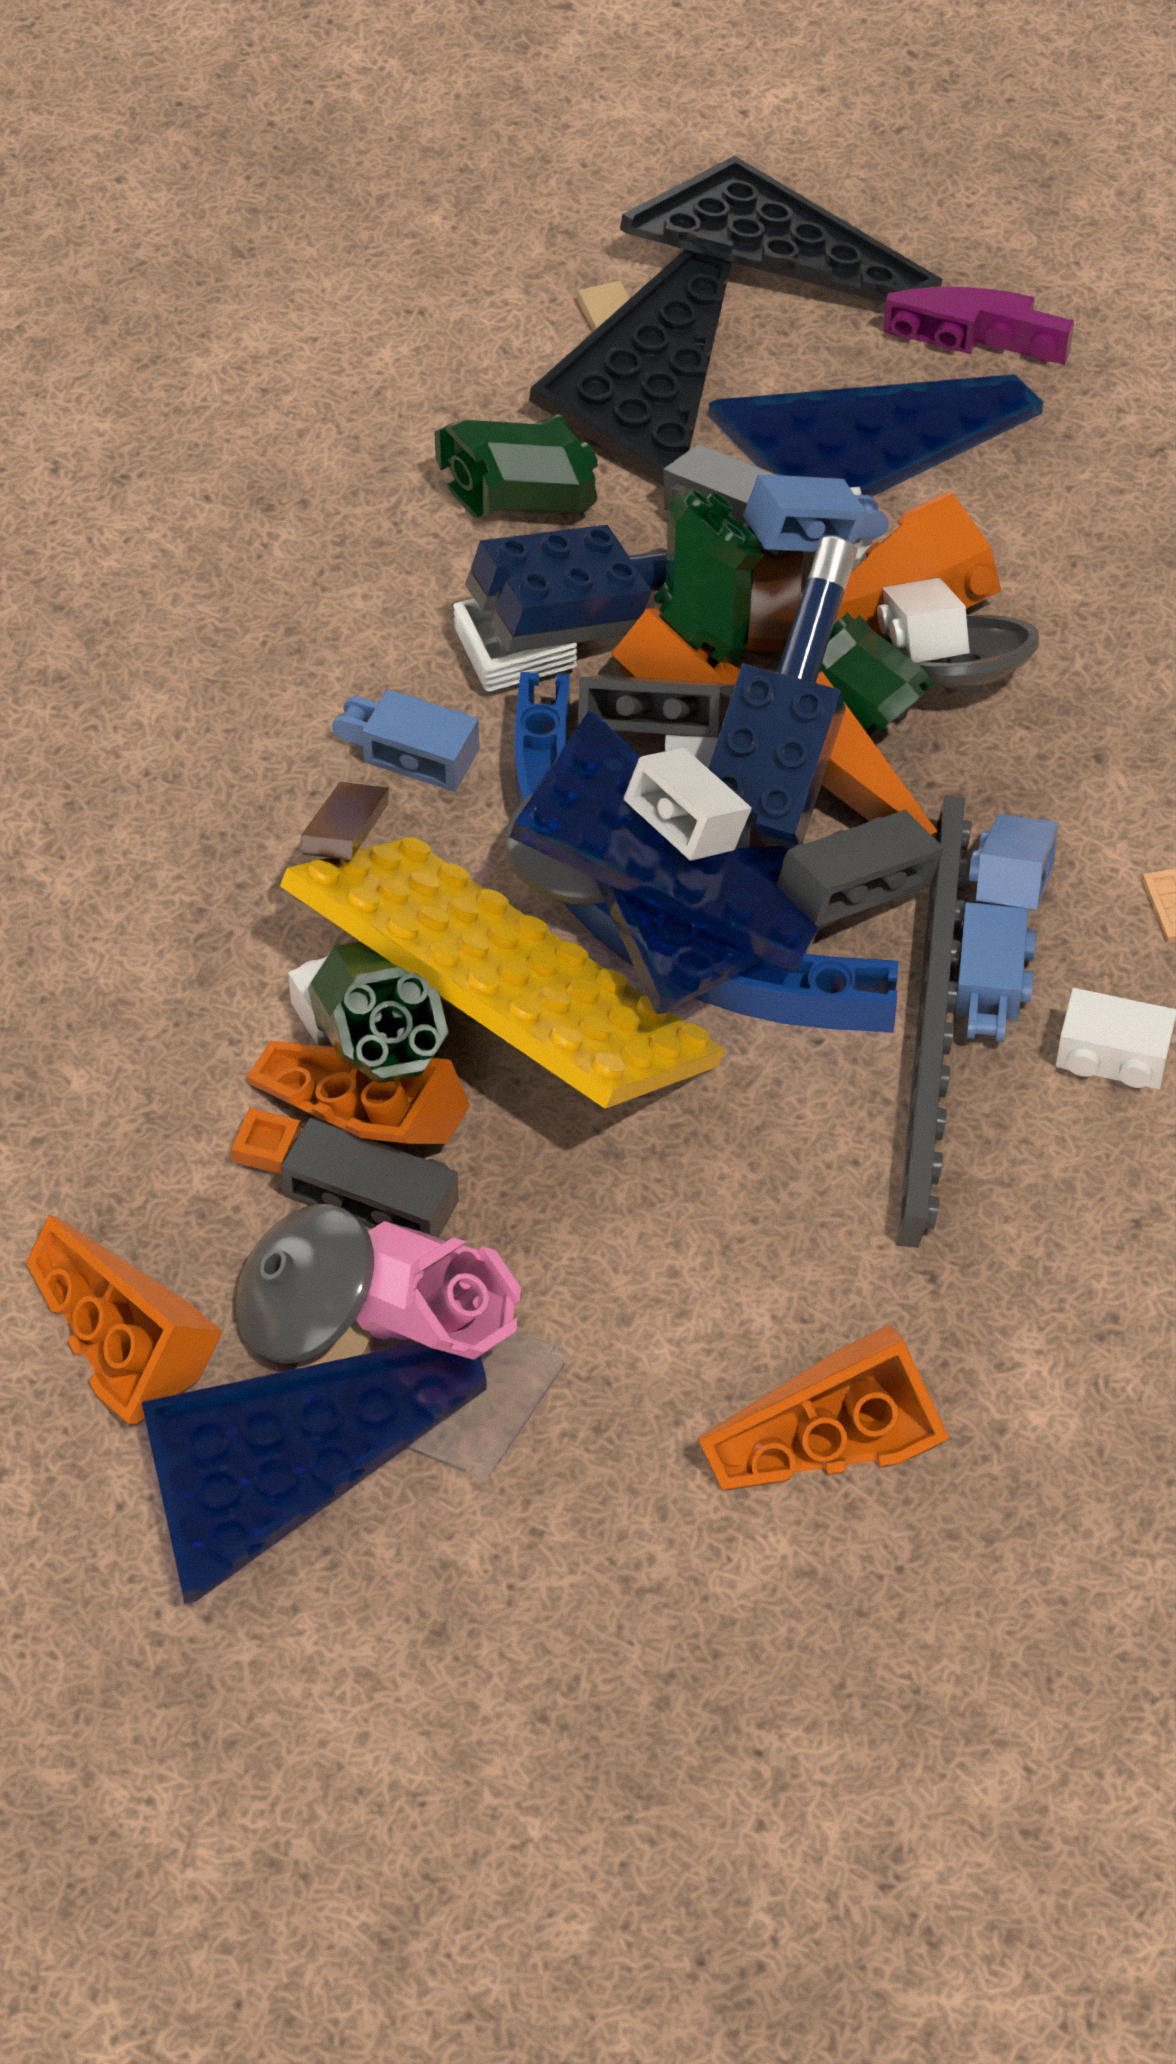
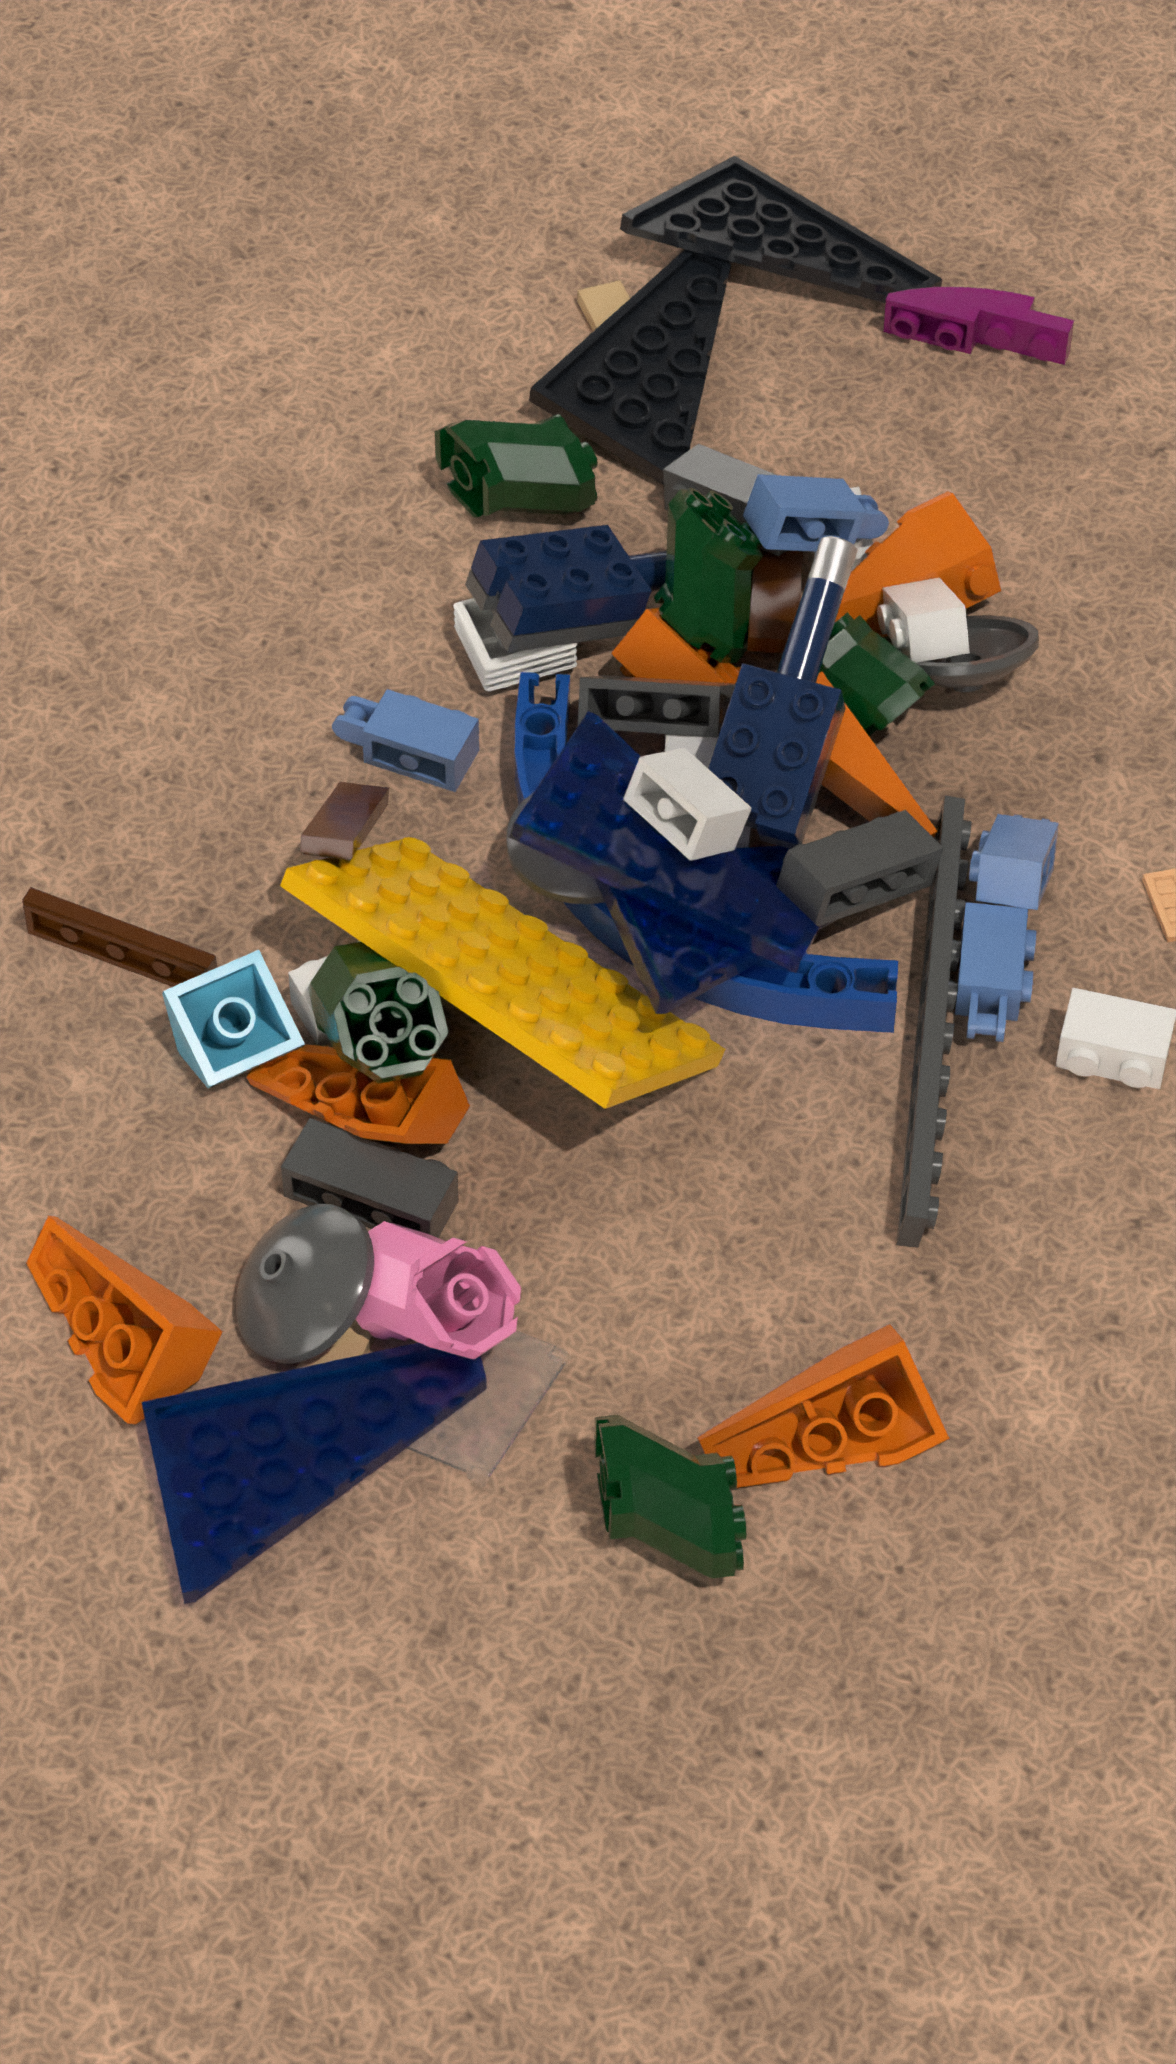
orange plate [231,1107,301,1175] -> none
clear blue wing [708,374,1043,497] -> none
none -> reddish brown tile [22,887,217,987]
none -> medium azure slope [162,950,305,1089]
none -> dark green brick [594,1415,747,1579]

